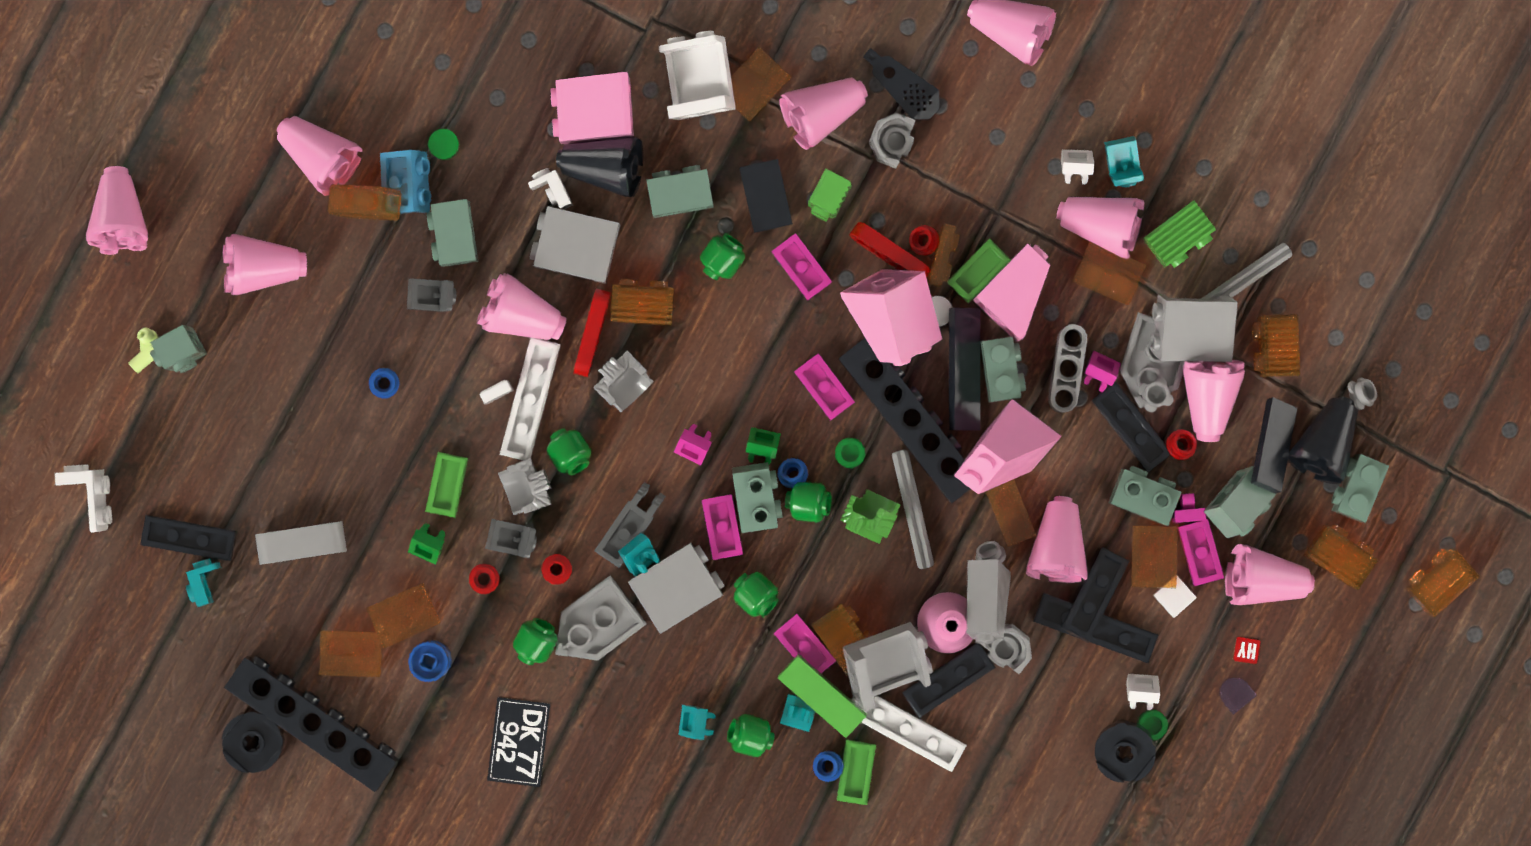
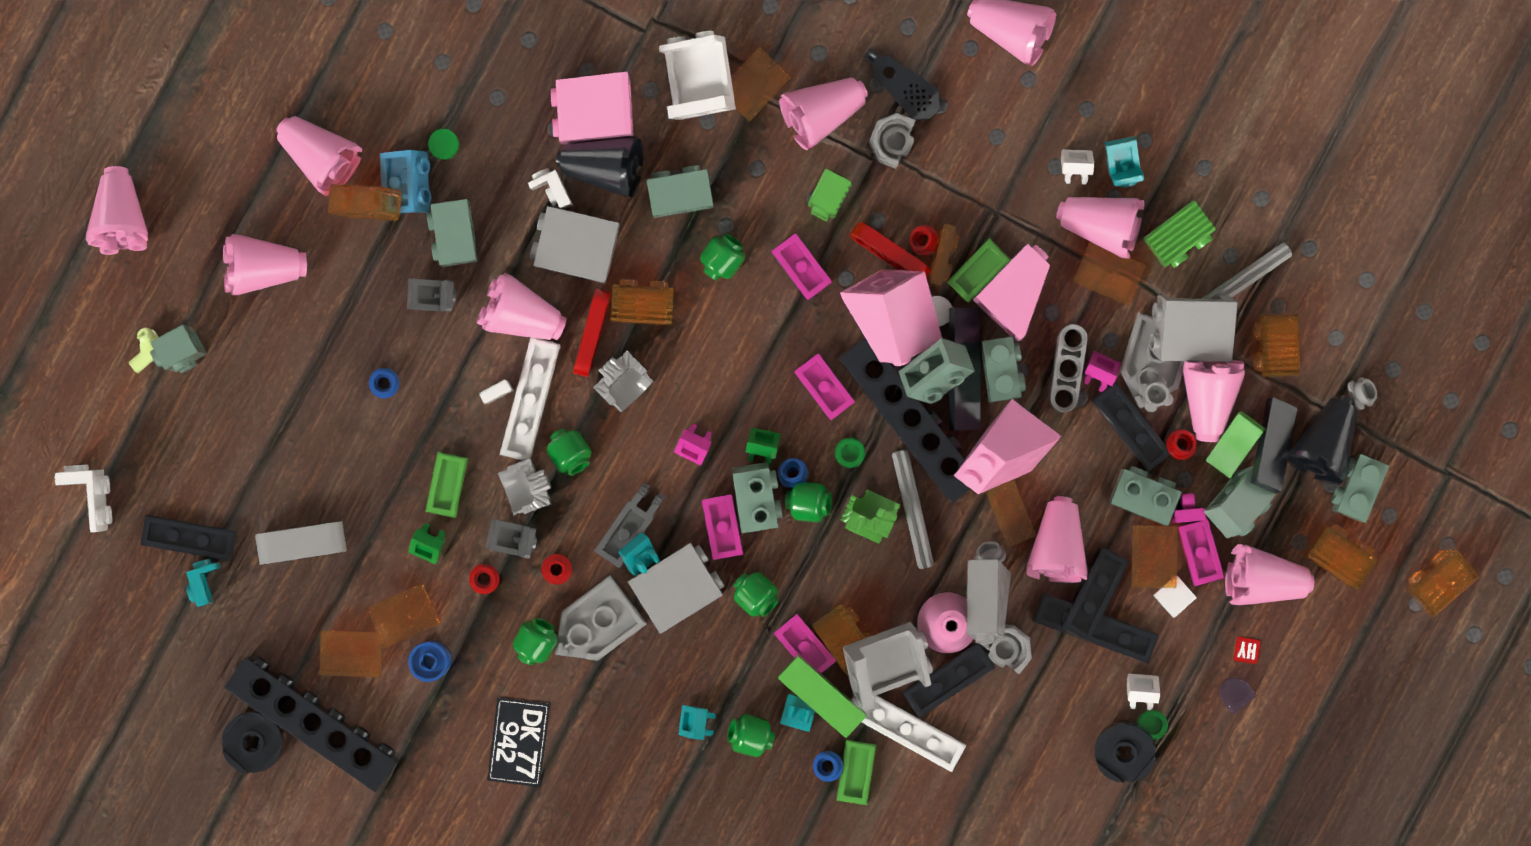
black piece [739,159,793,233] -> none
none -> sand green brick [898,338,974,404]
none -> bright green tile [1206,411,1266,478]

